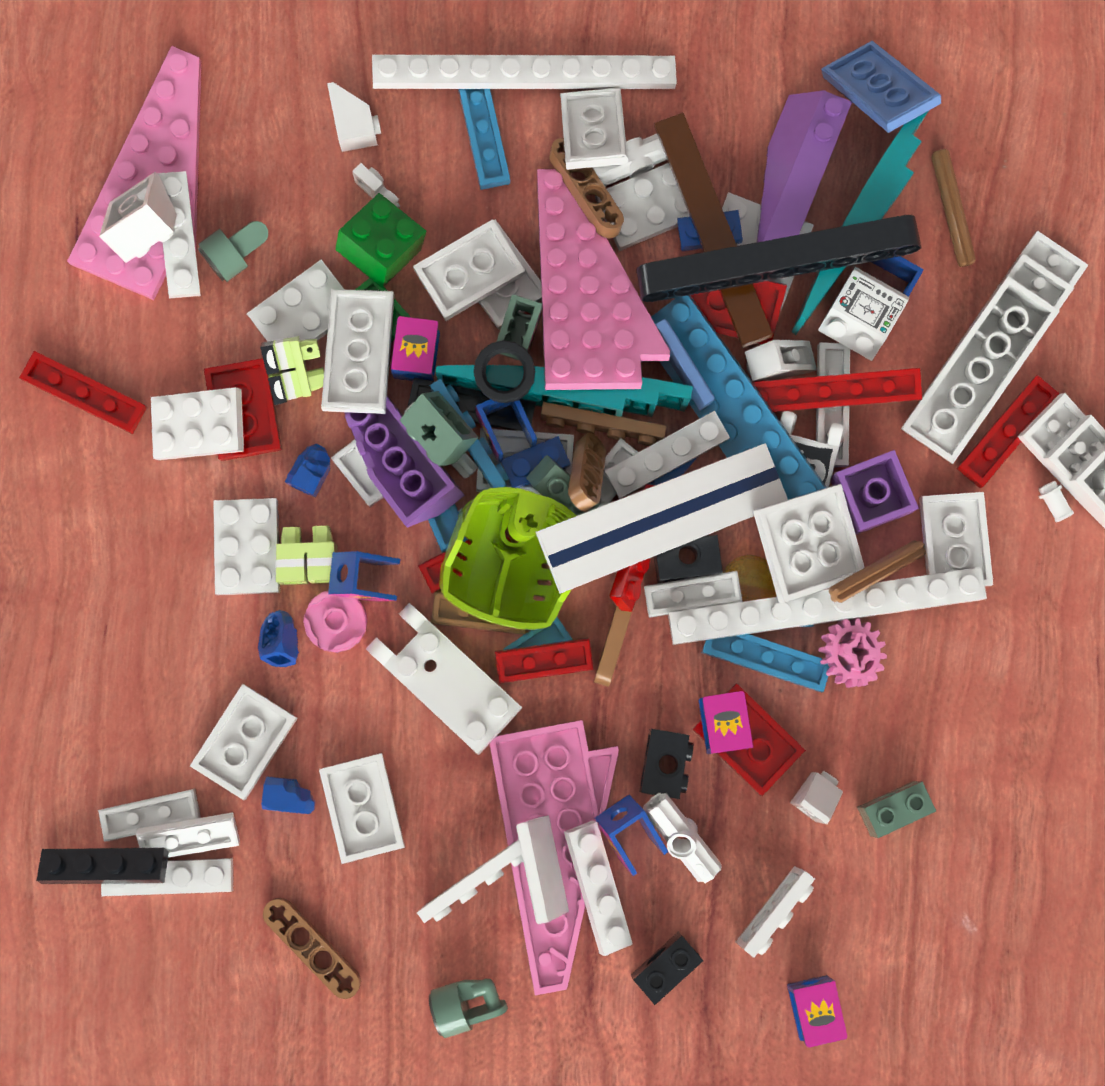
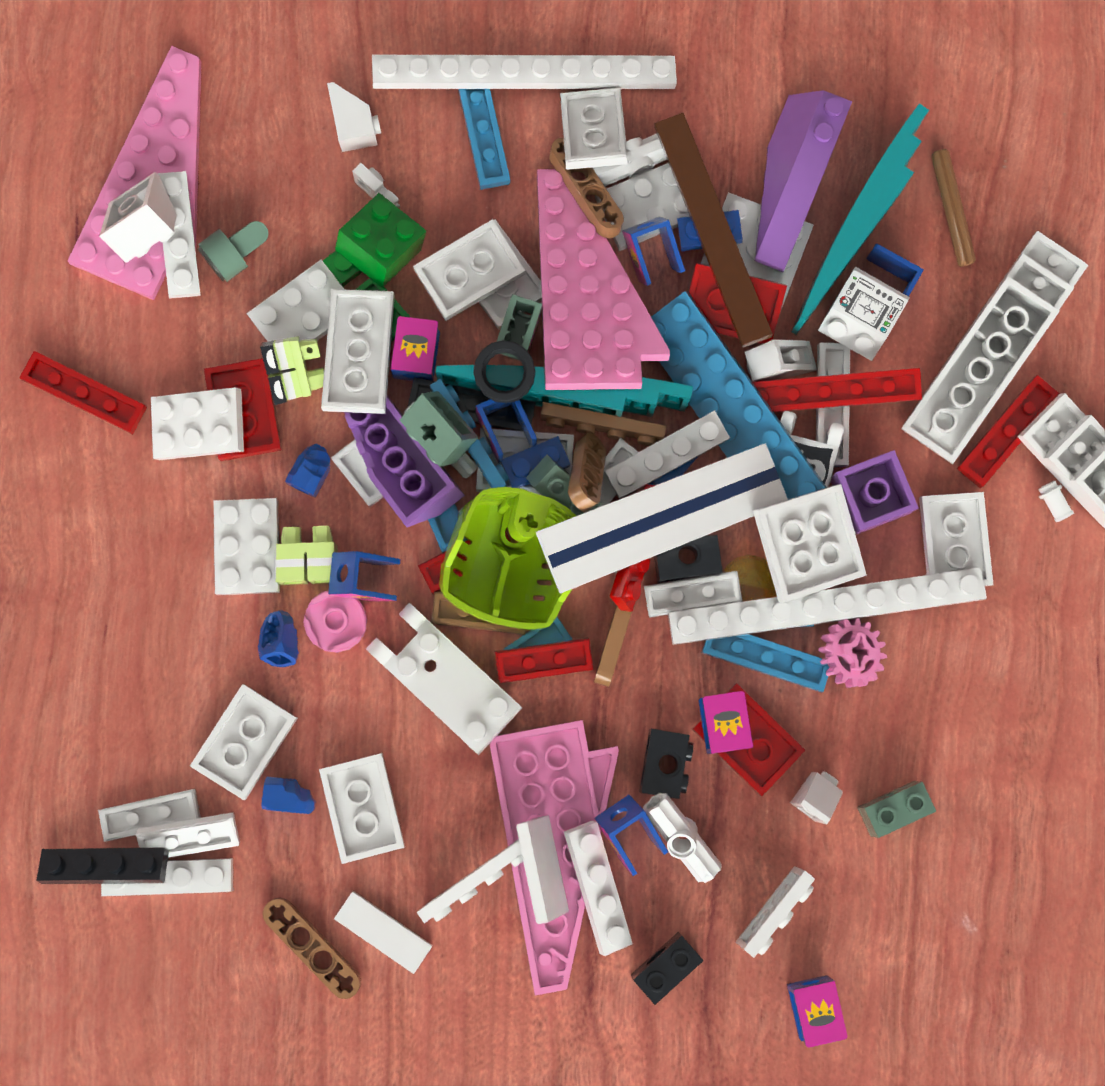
sand green piece [429,978,508,1038] -> none
black beam [636,215,922,302] -> none
medium blue tile [655,319,715,411] -> none
medium blue tile [821,41,942,133] -> none
medium nougat axle [828,540,926,603] -> none
none -> green plate [323,251,362,287]
none -> white tile [334,891,433,974]
none -> blue piece [622,216,685,286]

